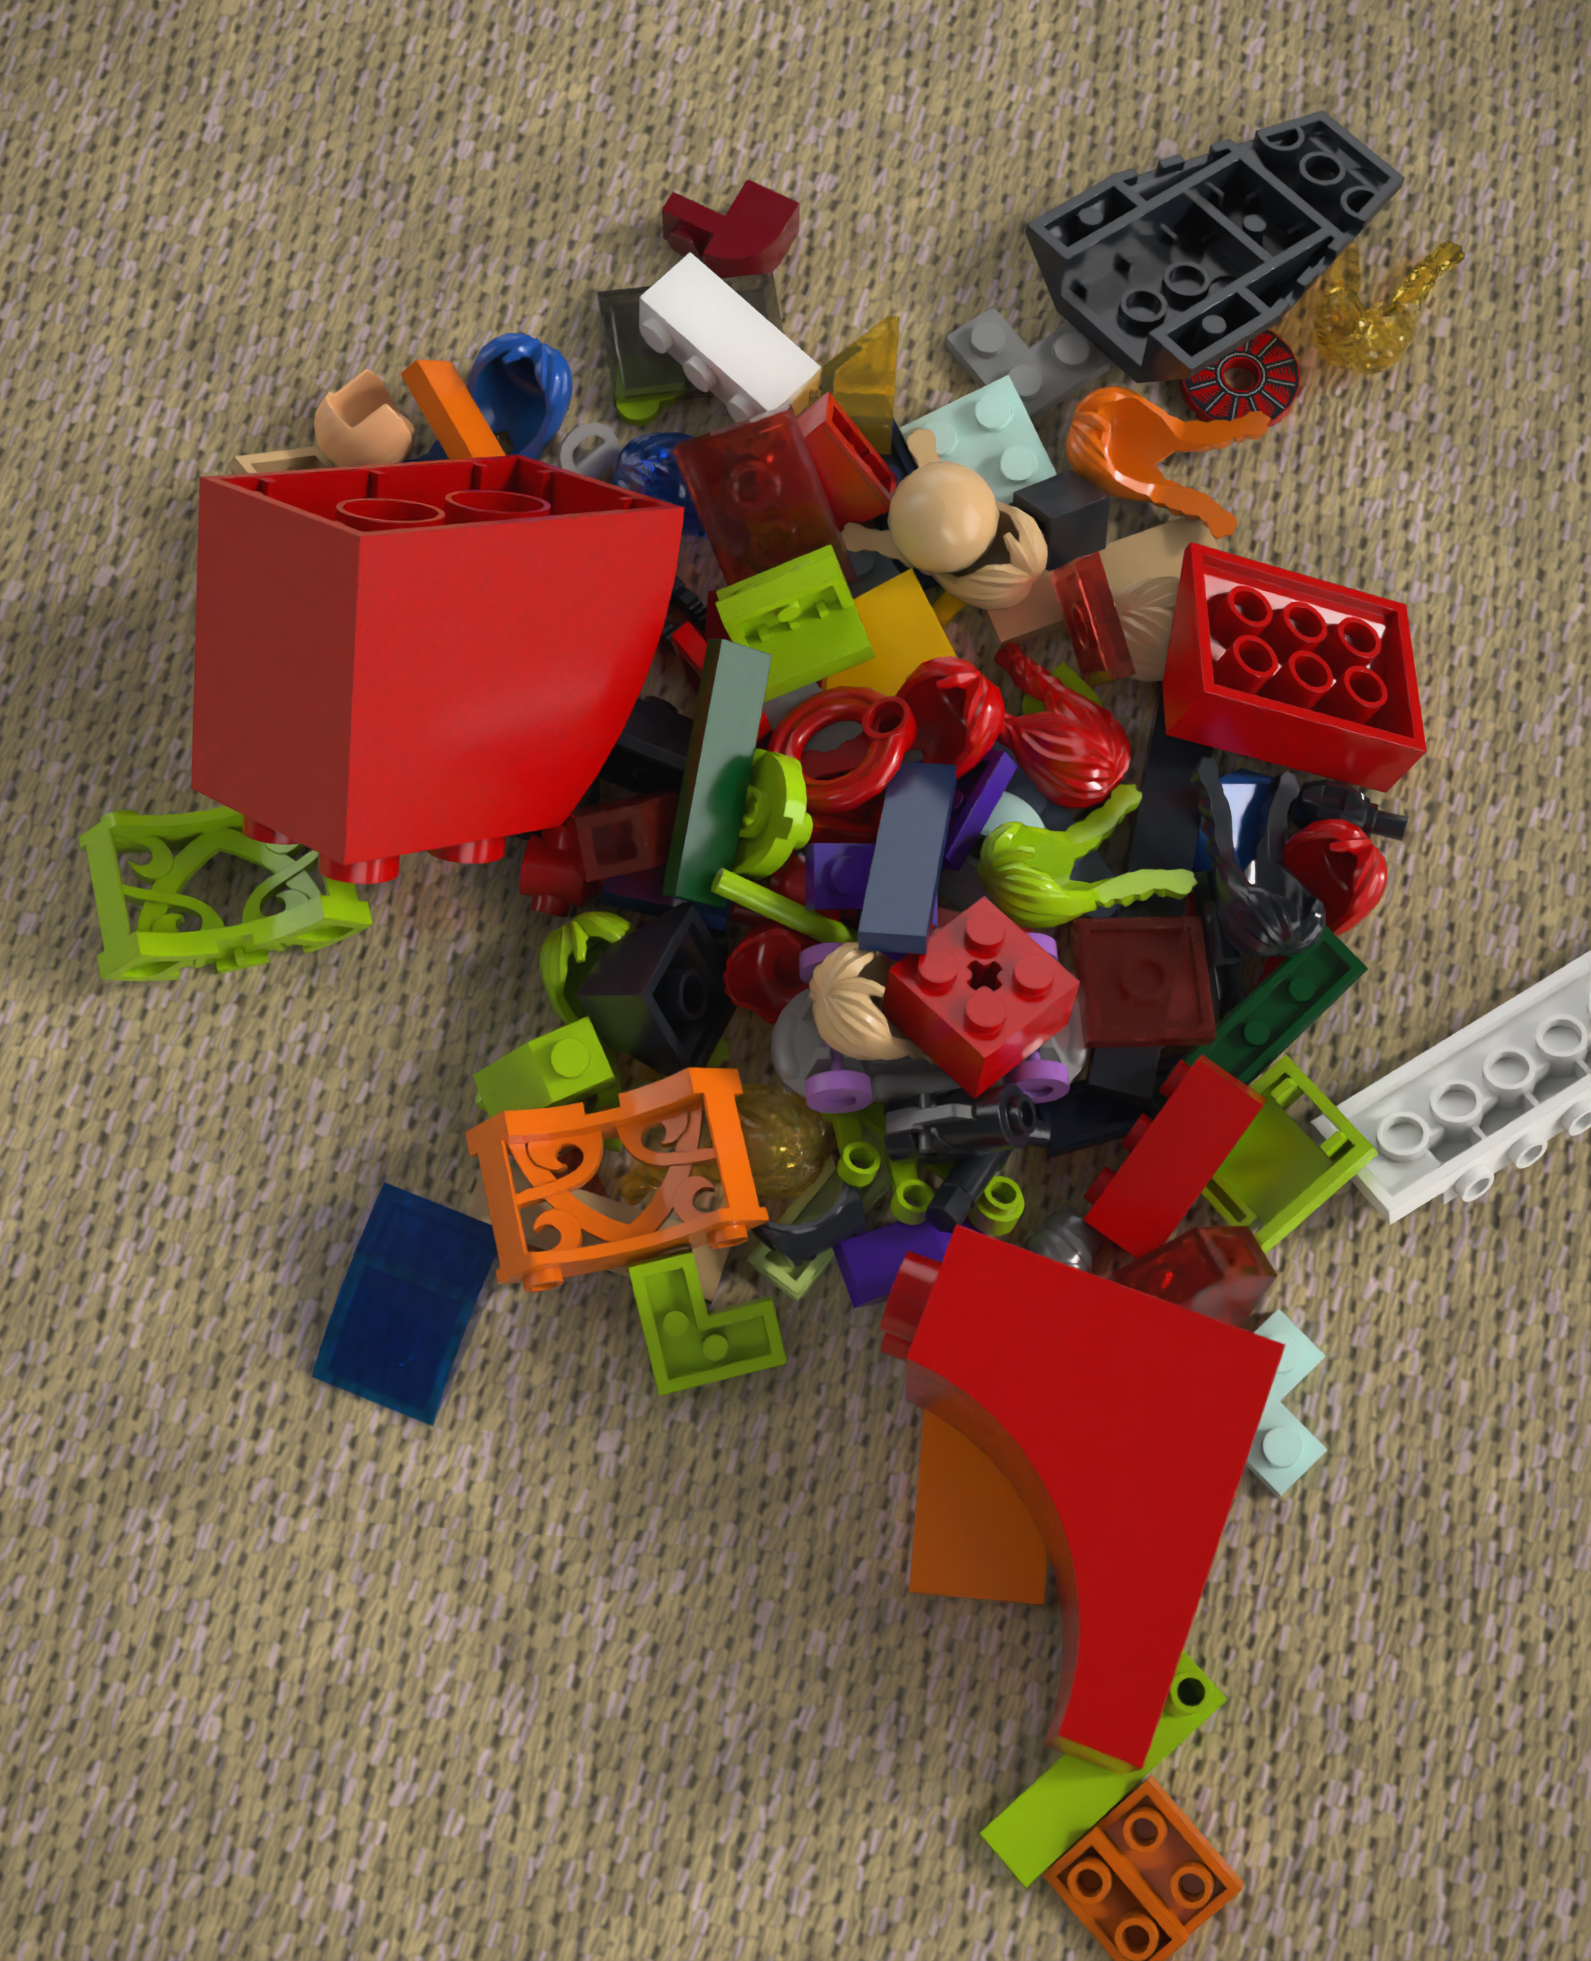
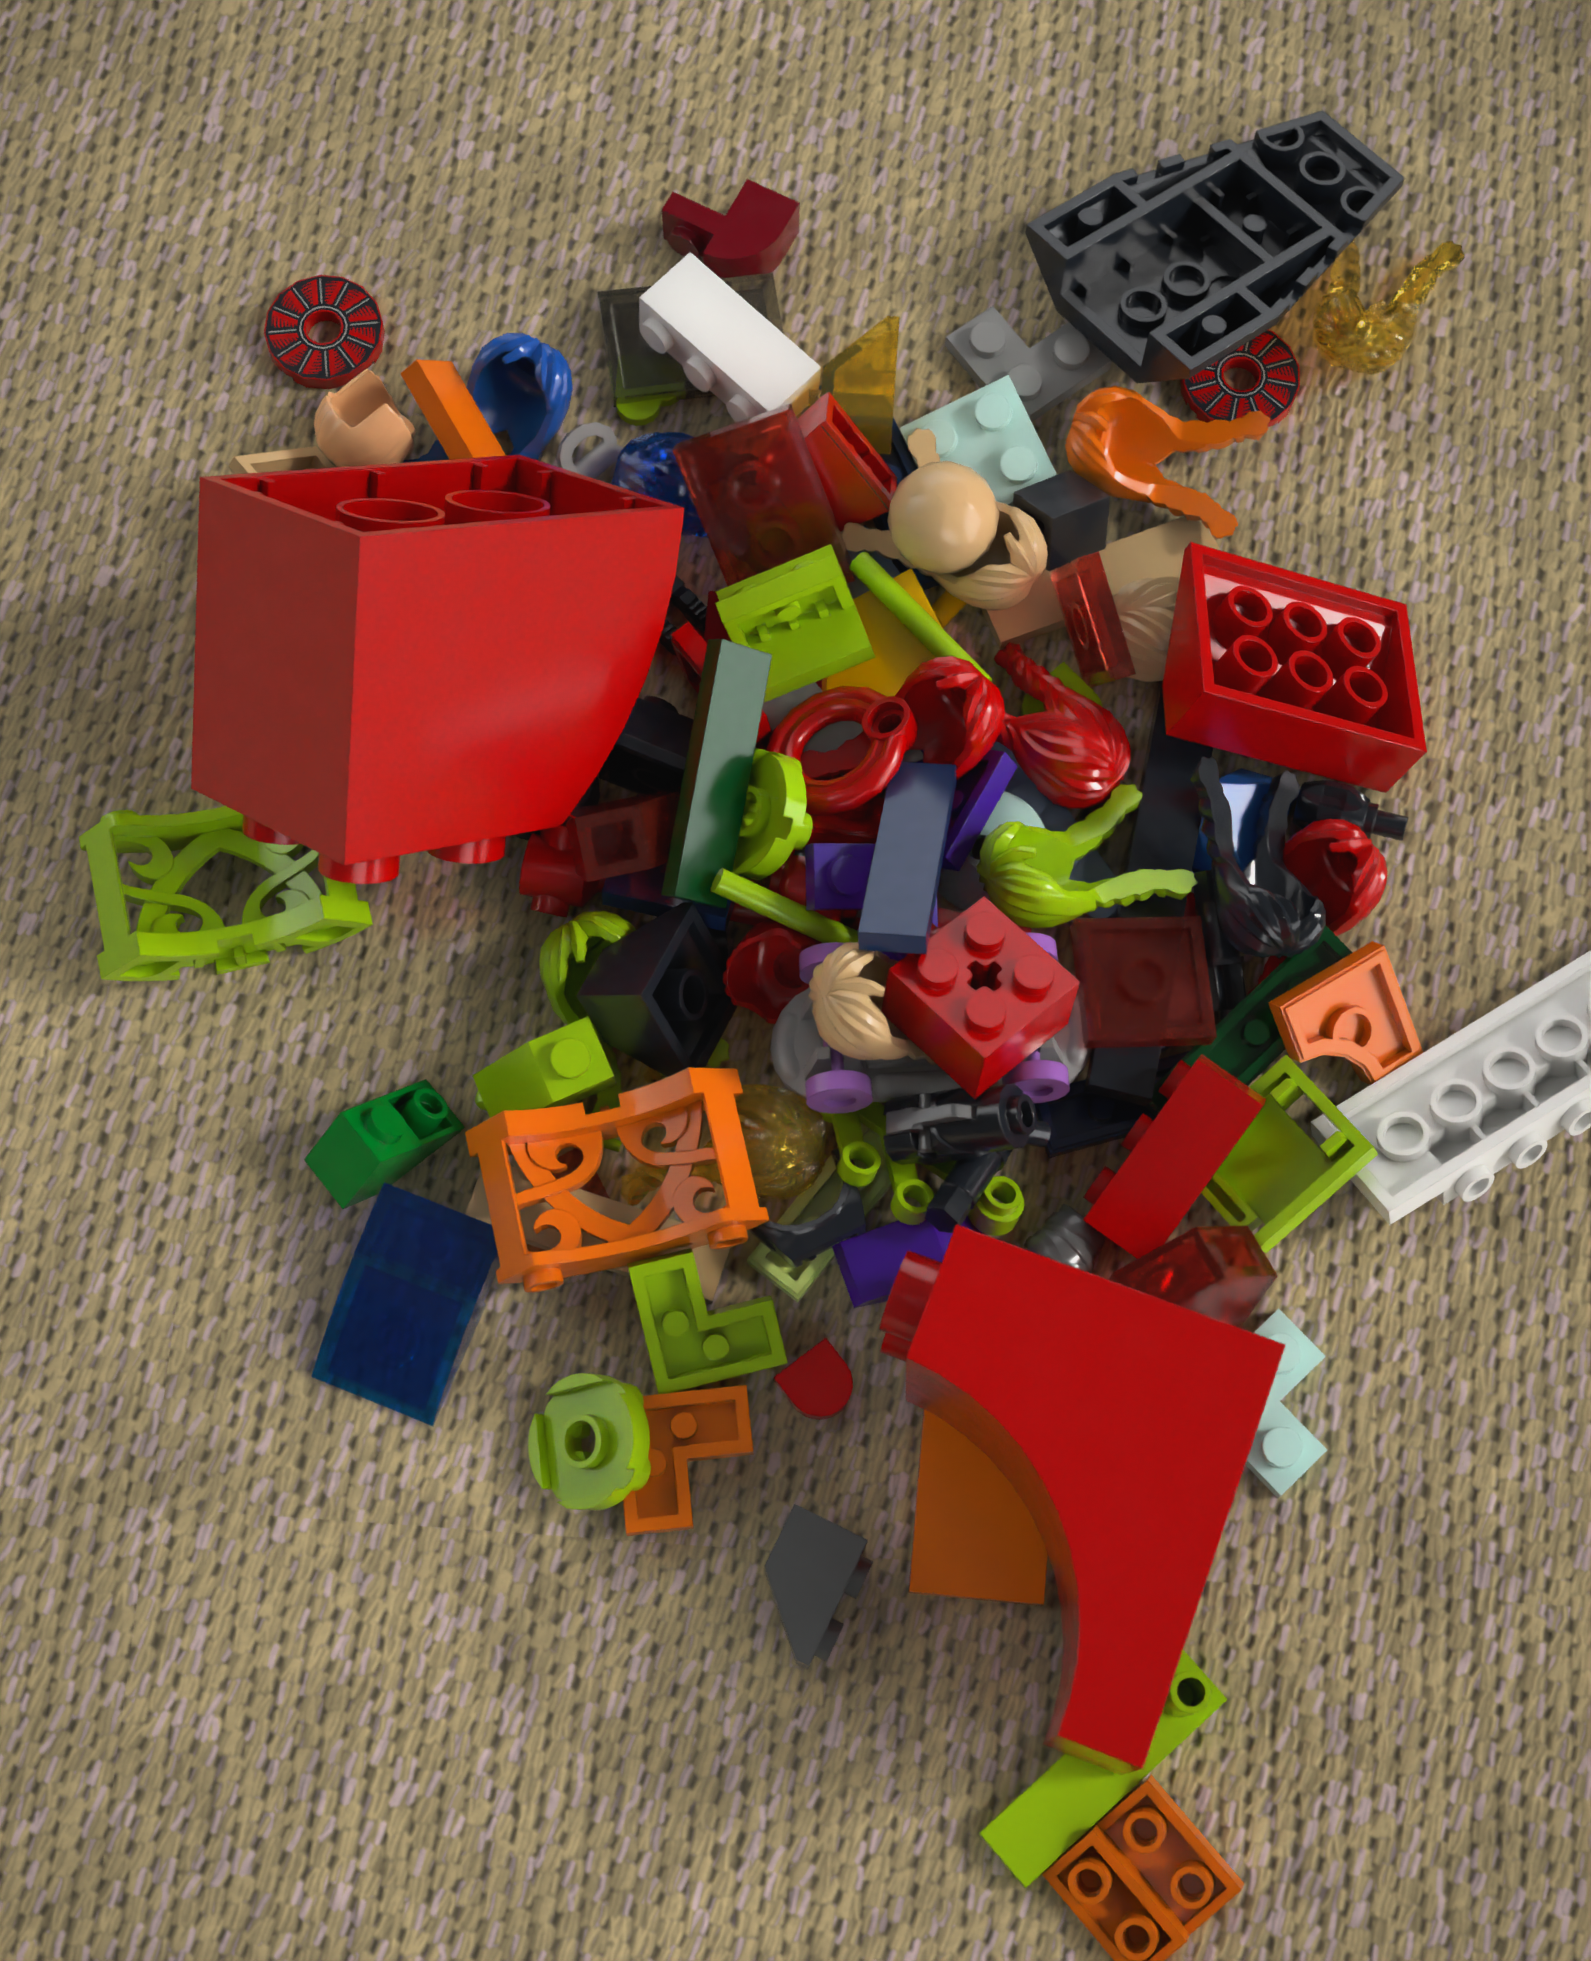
none -> tile [264,275,385,389]
none -> green slope [304,1079,465,1209]
none -> lime plate [528,1373,651,1510]
none -> orange plate [623,1385,754,1536]
none -> dark grey slope [765,1504,873,1670]
none -> red tile [773,1338,853,1420]
none -> lime bar [849,552,992,681]
none -> orange tile [1268,941,1423,1085]

